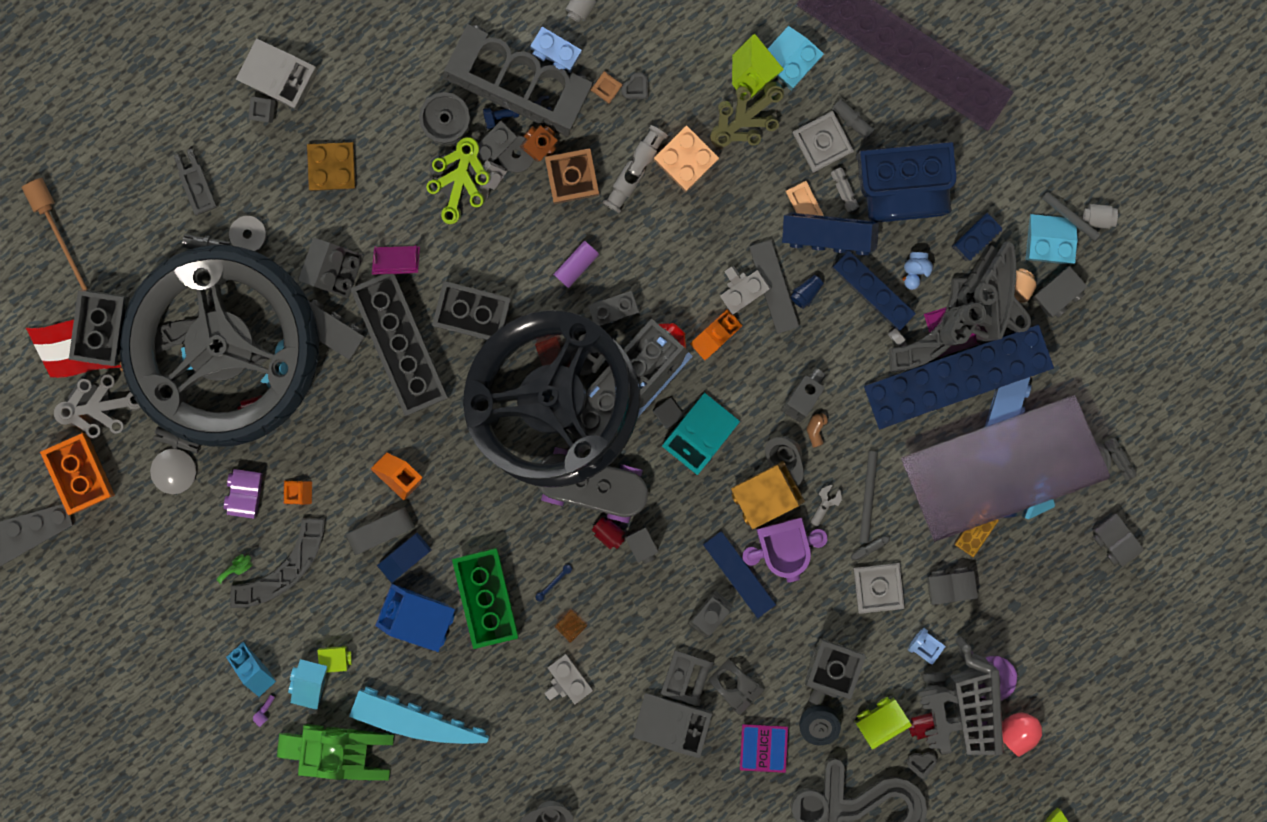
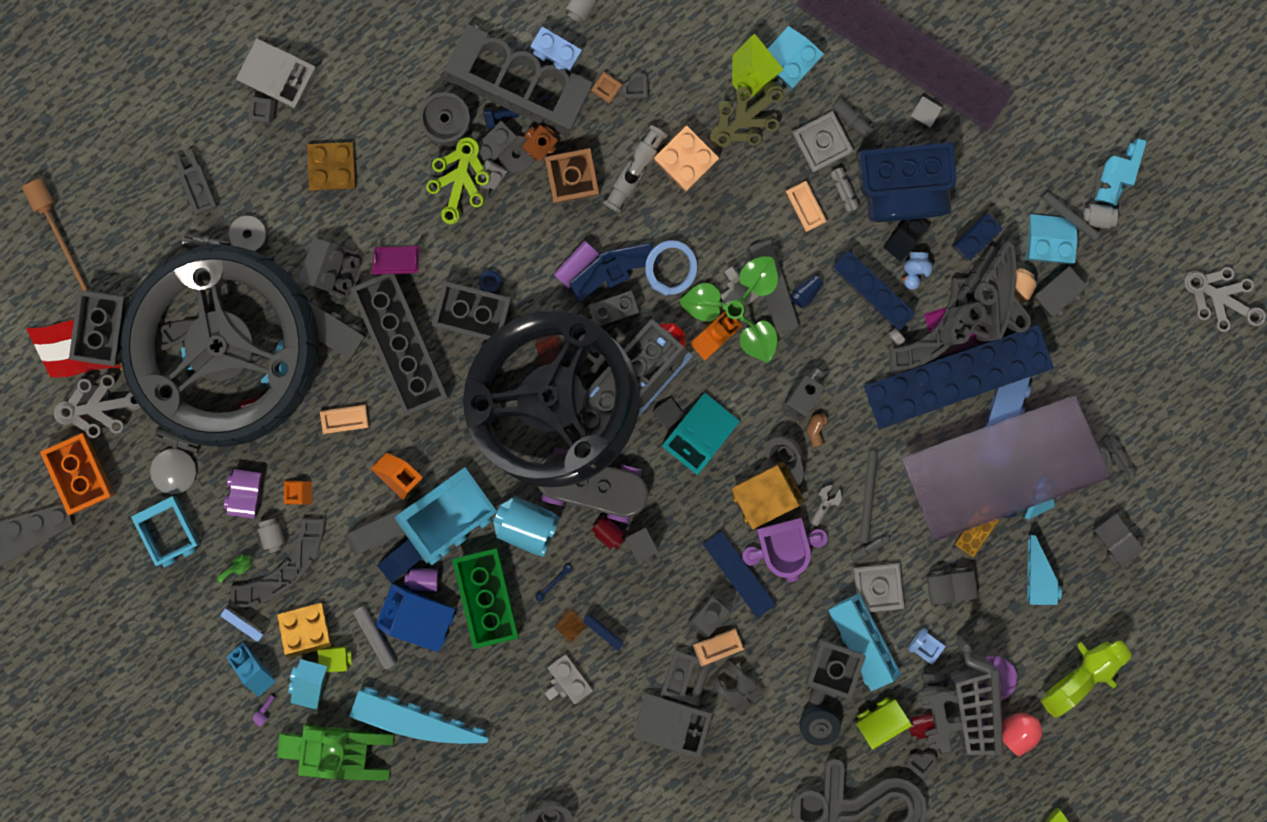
piece [740,724,788,773] -> none
dark blue brick [782,212,879,255] -> none
none -> medium azure window [131,496,200,568]
none -> light blue tile [221,607,265,641]
none -> light grey brick [257,518,286,553]
none -> plate [277,603,332,658]
none -> light nougat tile [320,405,369,434]
none -> light grey axle [353,606,396,669]
none -> medium azure cylinder [394,467,497,565]
none -> medium lavender brick [405,568,438,592]
none -> dark blue tile [479,270,502,293]
none -> medium azure cylinder [493,495,560,557]
none -> dark blue plate [569,242,661,304]
none -> dark blue tile [583,614,623,651]
none -> light blue piece [645,240,697,296]
none -> bright green plant [680,256,778,363]
none -> light nougat tile [693,628,744,667]
none -> medium azure brick [829,593,902,691]
none -> black slope [883,219,930,262]
none -> light grey tile [910,96,942,128]
none -> medium azure slope [1027,534,1062,605]
none -> lime animal [1040,640,1132,718]
none -> medium azure plate [1094,139,1147,206]
none -> light grey plant [1184,267,1266,332]

